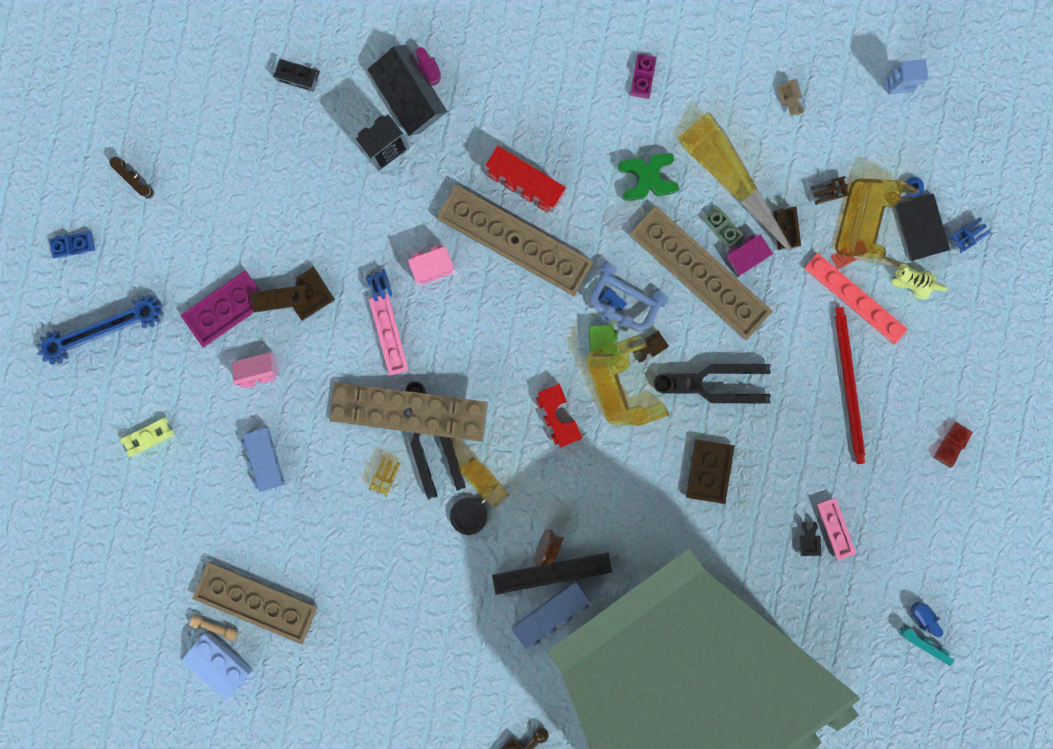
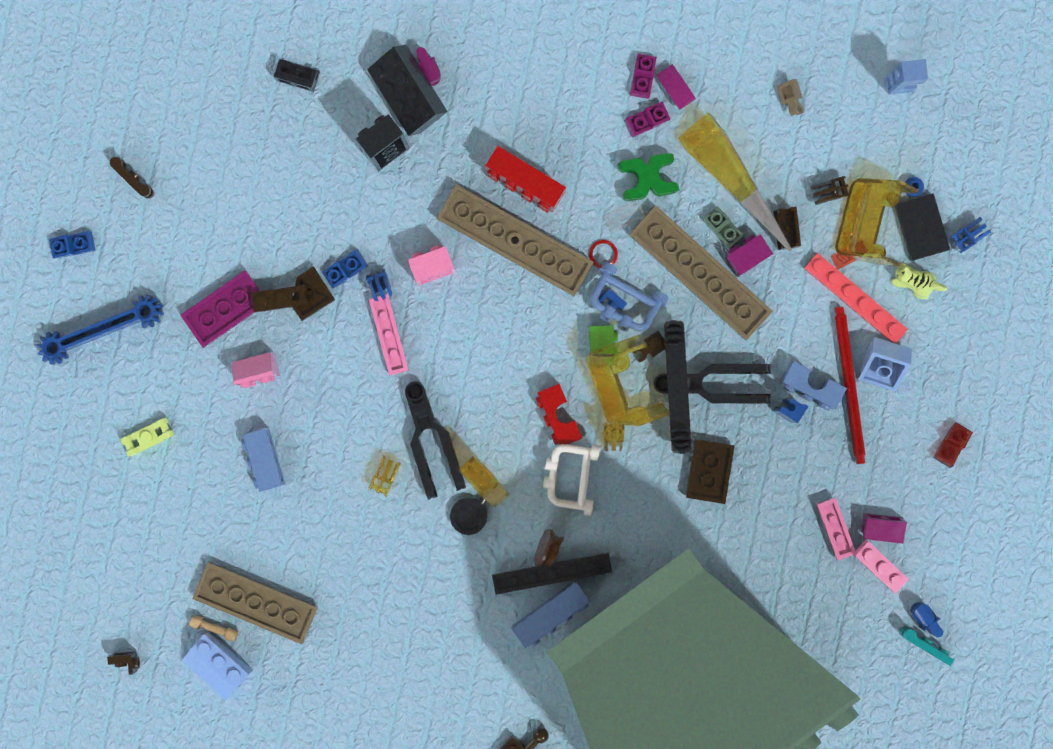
dark tan piece [329,382,488,442] -> none
black plate [799,521,821,556] -> none
none -> dark brown bracket [107,651,140,675]
none -> blue slope [322,250,368,288]
none -> white bar [543,444,601,516]
none -> red piece [589,240,618,268]
none -> clear yellow arm [603,422,624,451]
none -> magenta slope [624,102,671,138]
none -> magenta slope [656,64,696,110]
none -> black arm [664,320,692,454]
none -> blue hinge [773,399,809,423]
none -> medium blue arch [780,361,847,411]
none -> bright pink plate [853,540,909,594]
none -> light blue slope [858,337,912,392]
none -> magenta hinge [861,513,907,544]

